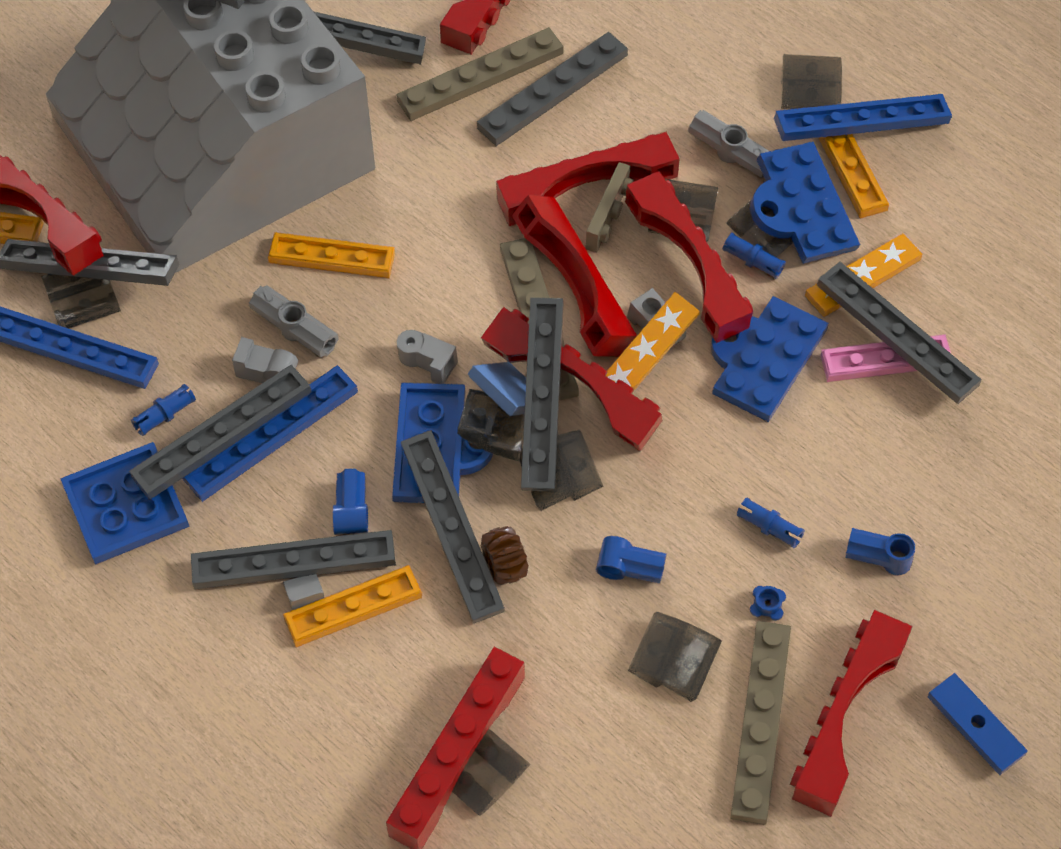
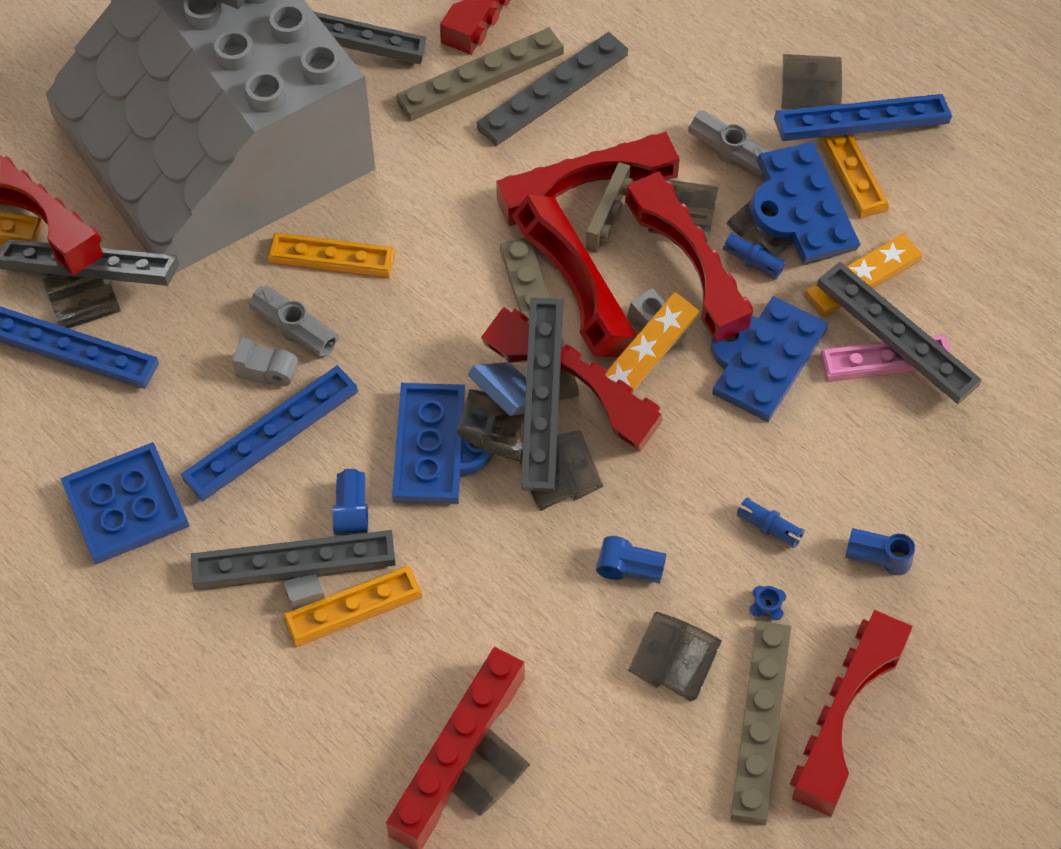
dark grey plate [129,364,311,500] -> none
blue pin [131,384,196,436] -> none
light grey leg [397,330,458,384] -> none
dark grey plate [401,430,505,624] -> none
reddish brown gear [480,526,529,585] -> none
blue tile [927,673,1028,775] -> none

